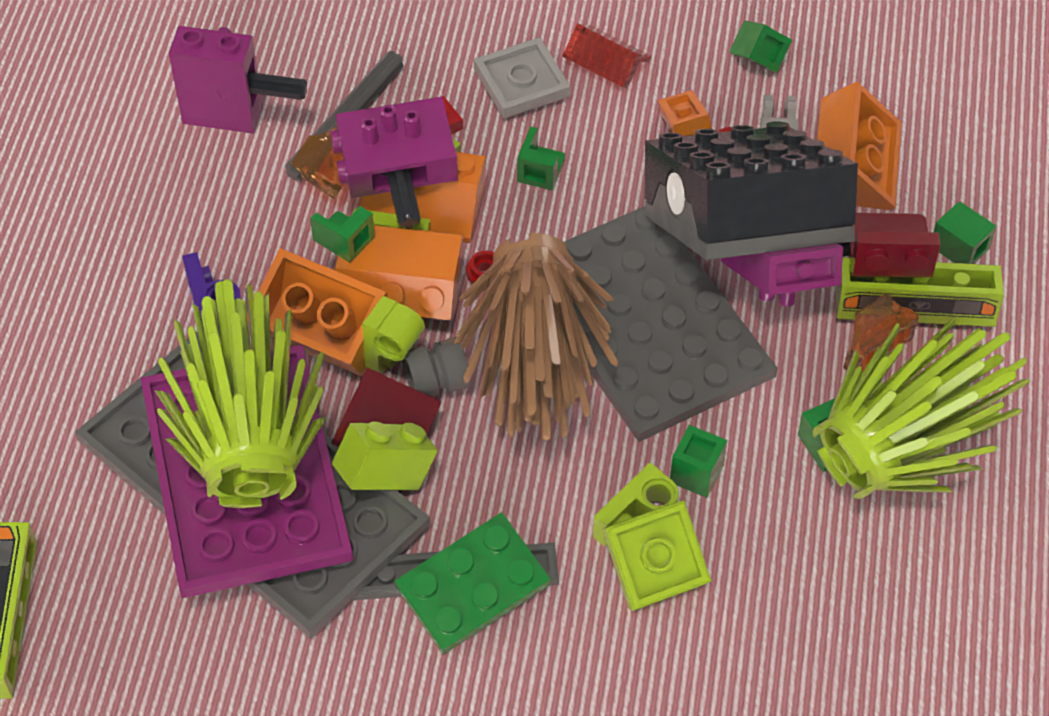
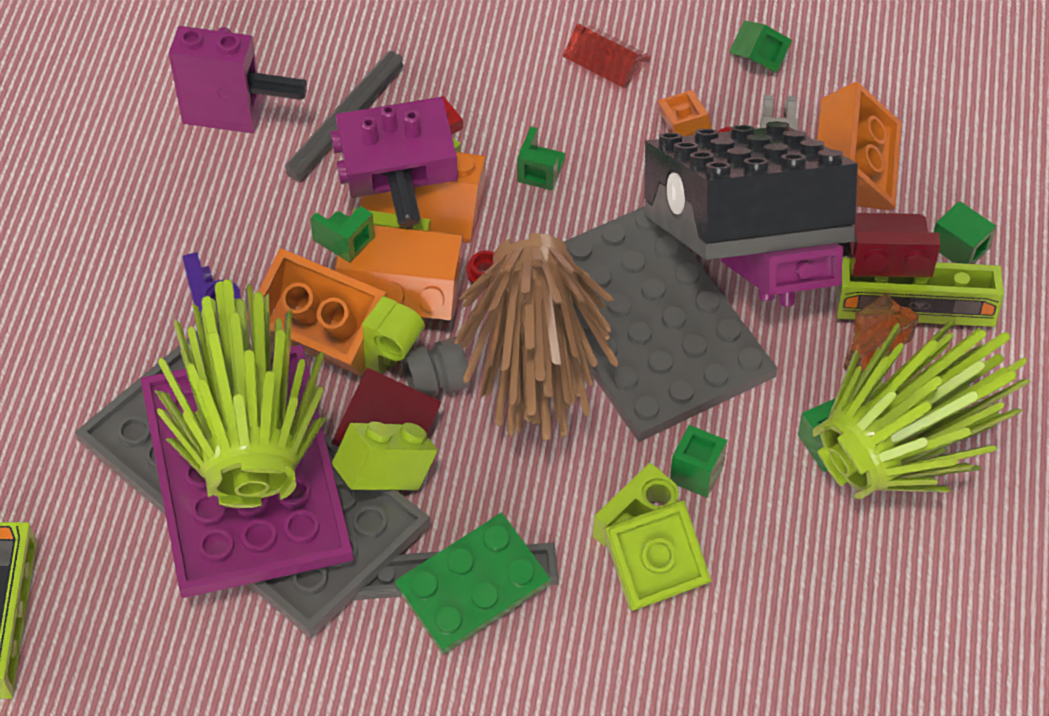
clear orange slope [291,125,345,200] -> none
light grey plate [474,37,571,119] -> none

